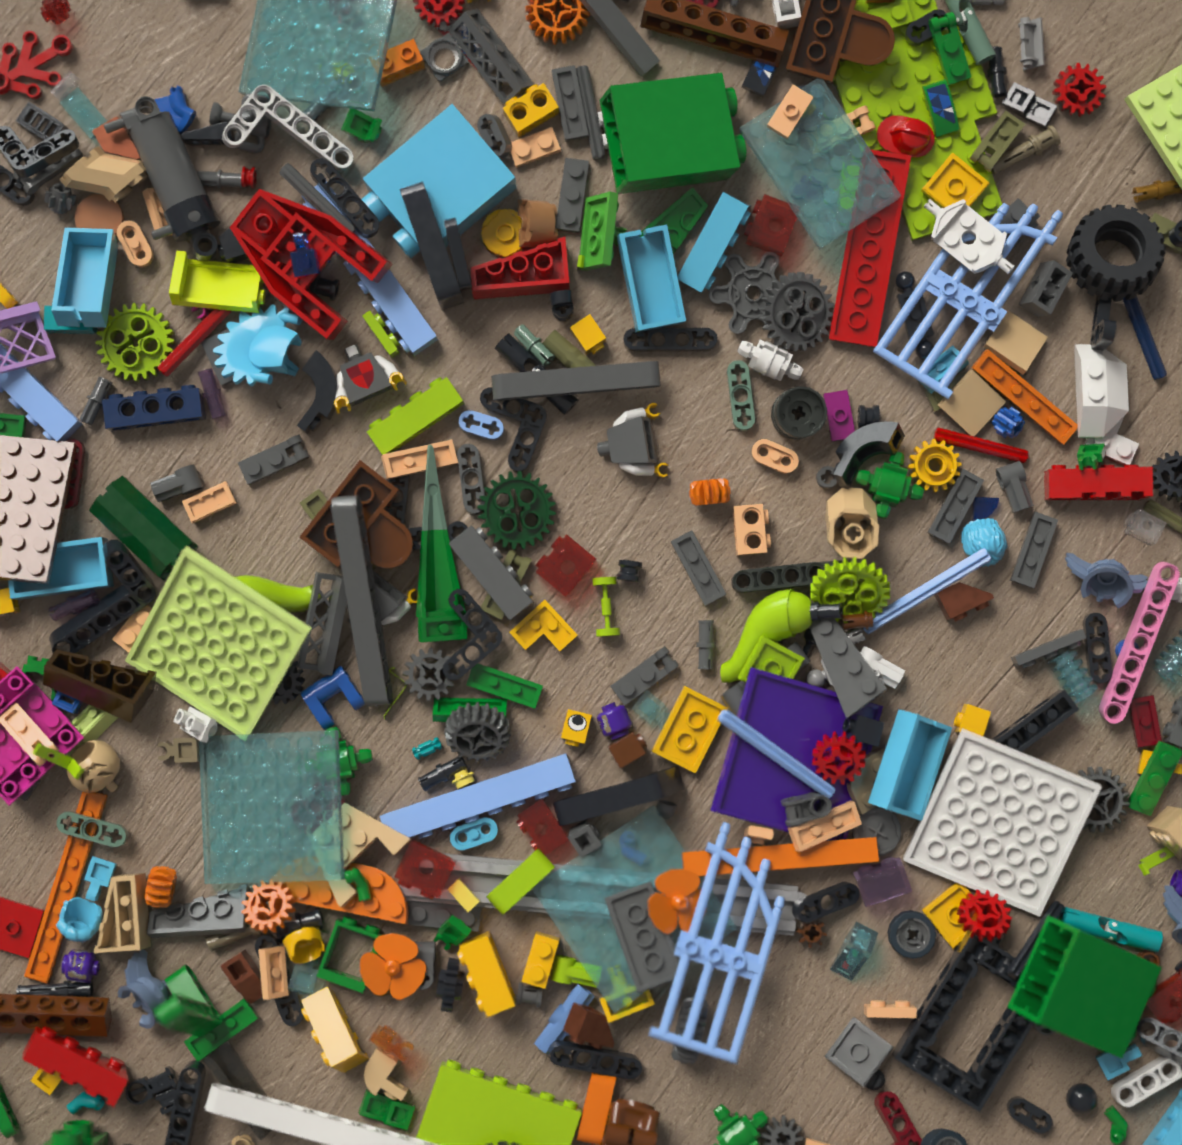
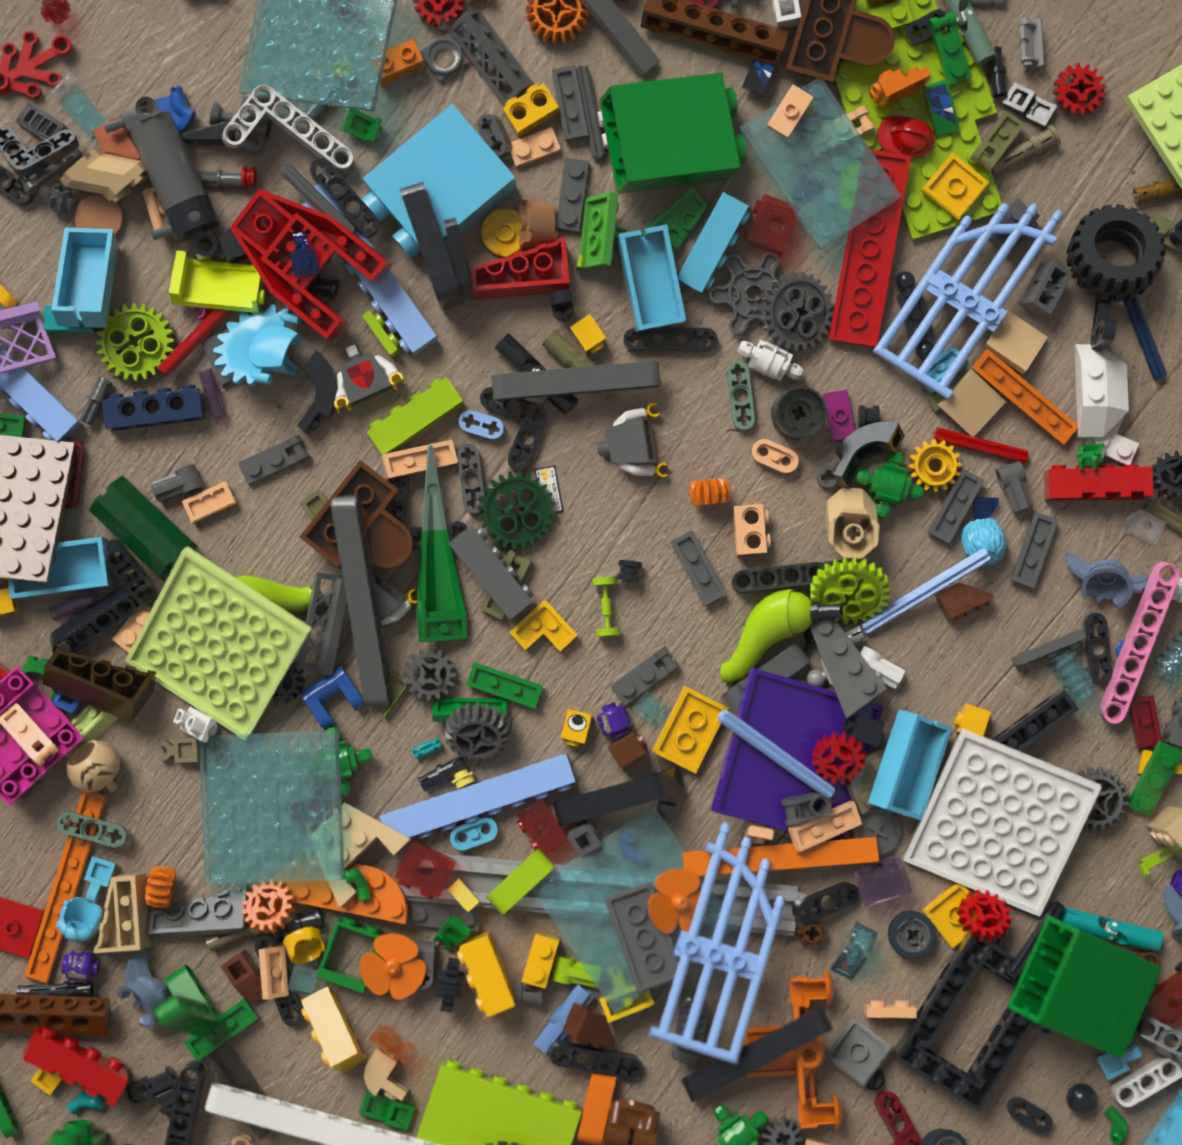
lime piece [32,743,85,780] -> none
light nougat plate [117,221,154,267] -> none
black beam [442,589,502,680] -> none
sand green axle [514,324,555,367] -> none
clear red brick [535,534,597,598] -> none
dark grey pin [696,620,716,669] -> none
lime plate [738,635,805,683] -> none
reddish brown pin [842,610,873,630] -> none
white plate [924,199,1015,274] -> none
blue gear [992,407,1025,438] -> none
none -> sticker [534,465,564,513]
none -> black beam [681,1006,834,1102]
none -> orange piece [744,969,842,1131]
none -> orange plate [869,67,930,109]

